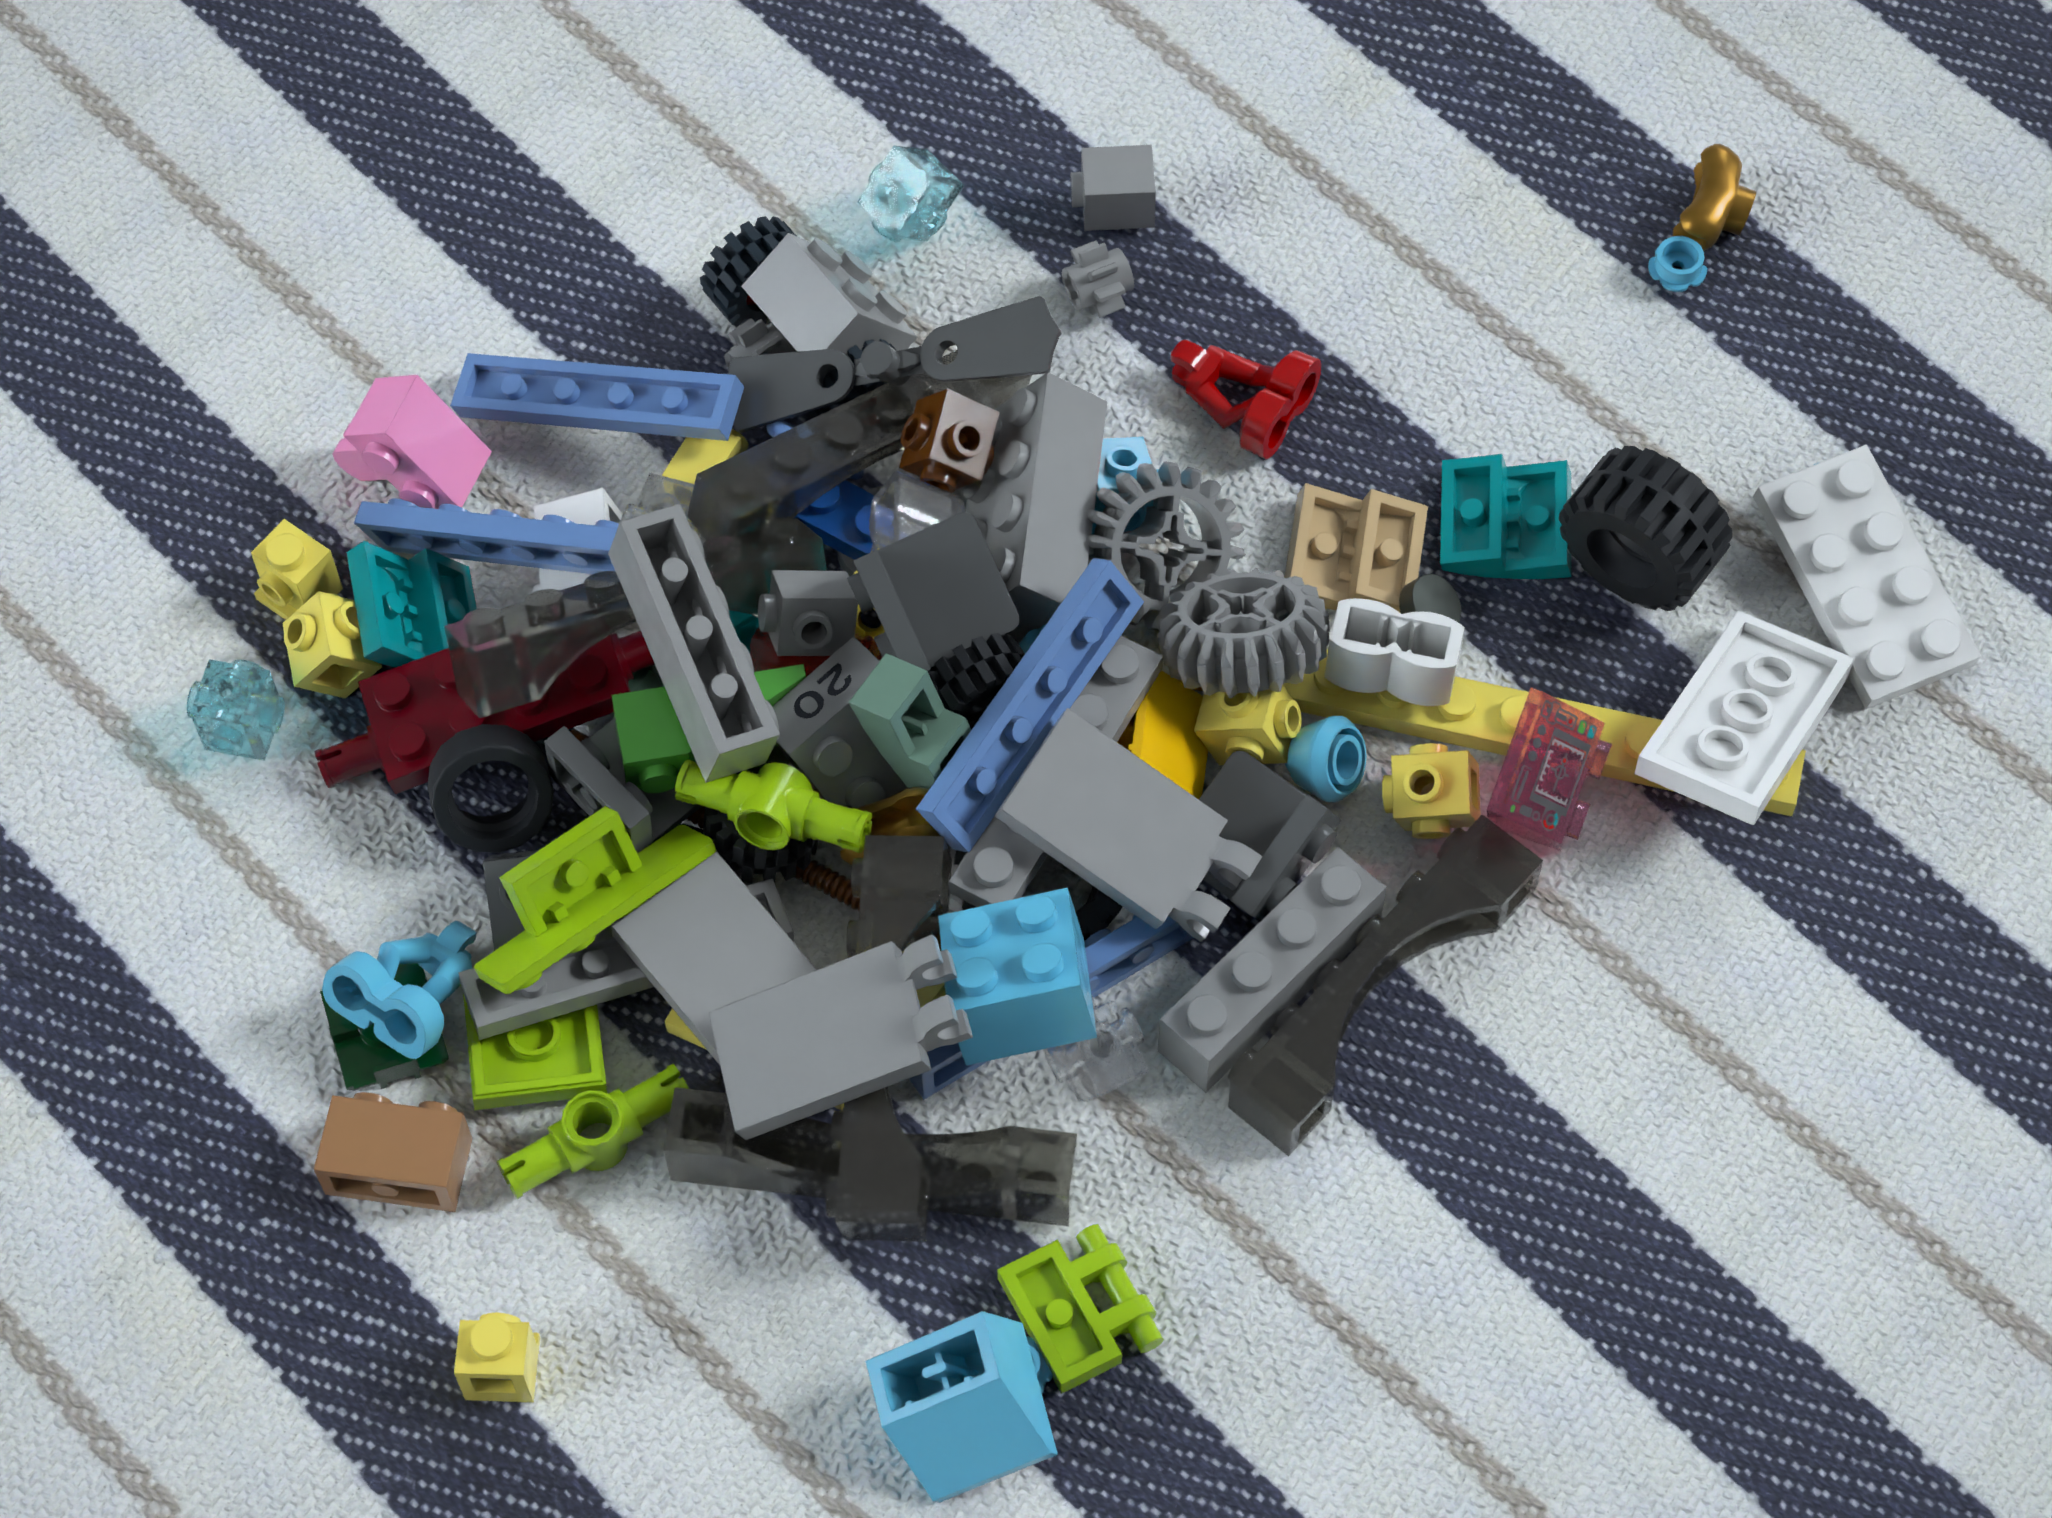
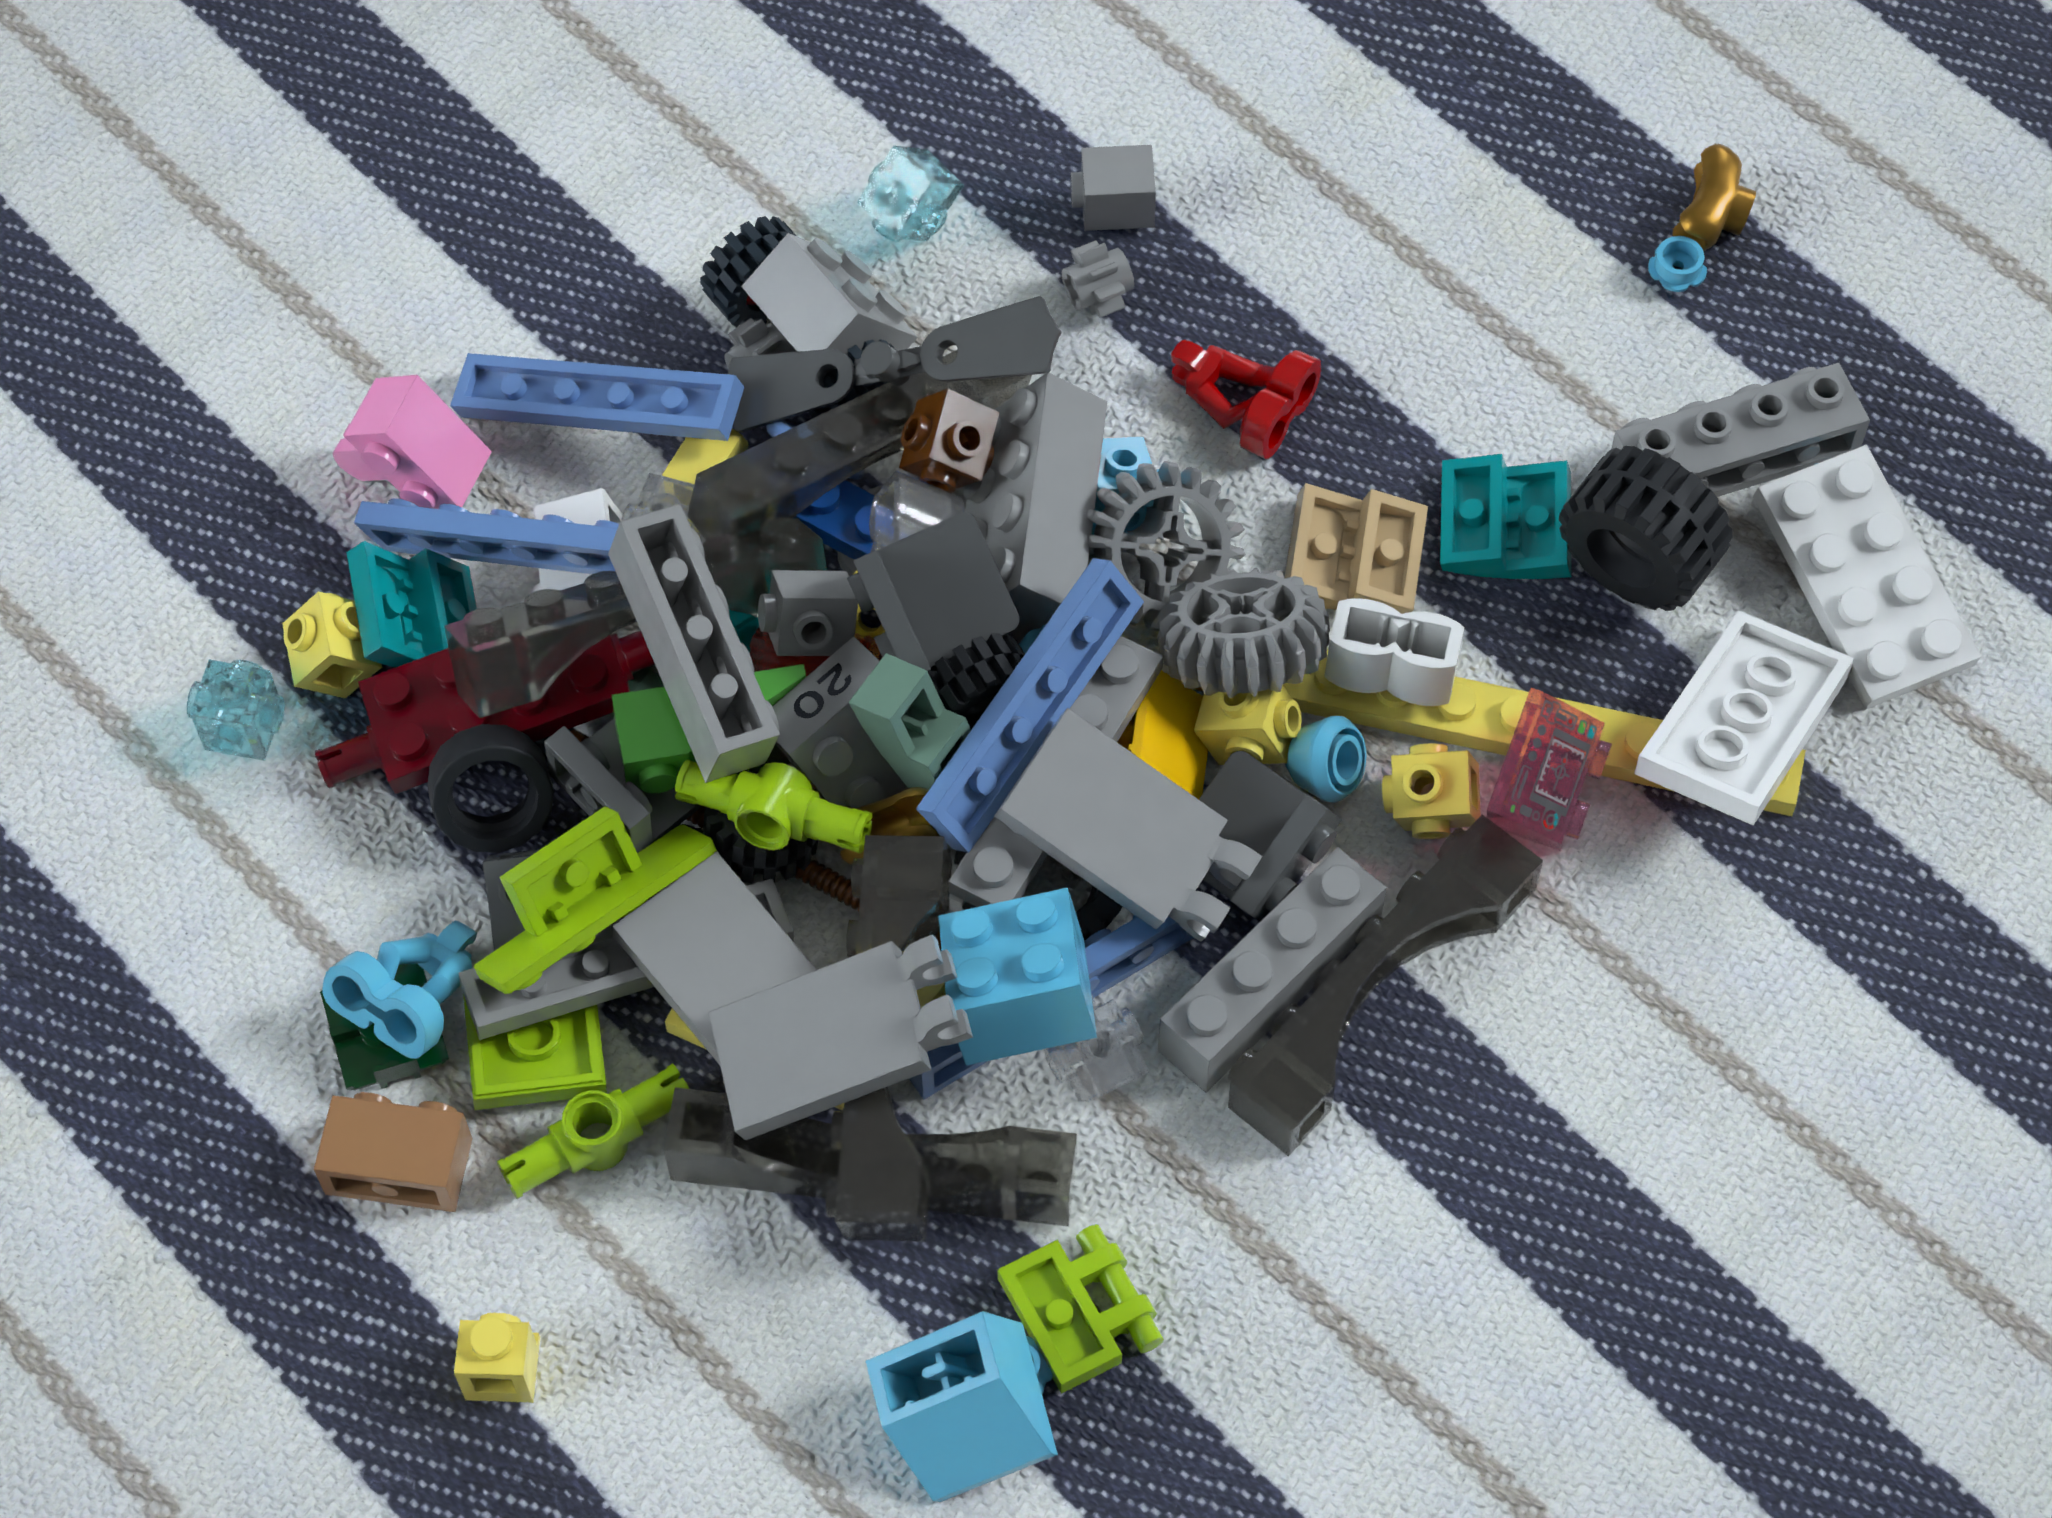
light yellow brick [251,519,343,620] -> none
pearl dark grey tile [1399,574,1461,623] -> none
none -> light grey brick [1611,363,1870,497]

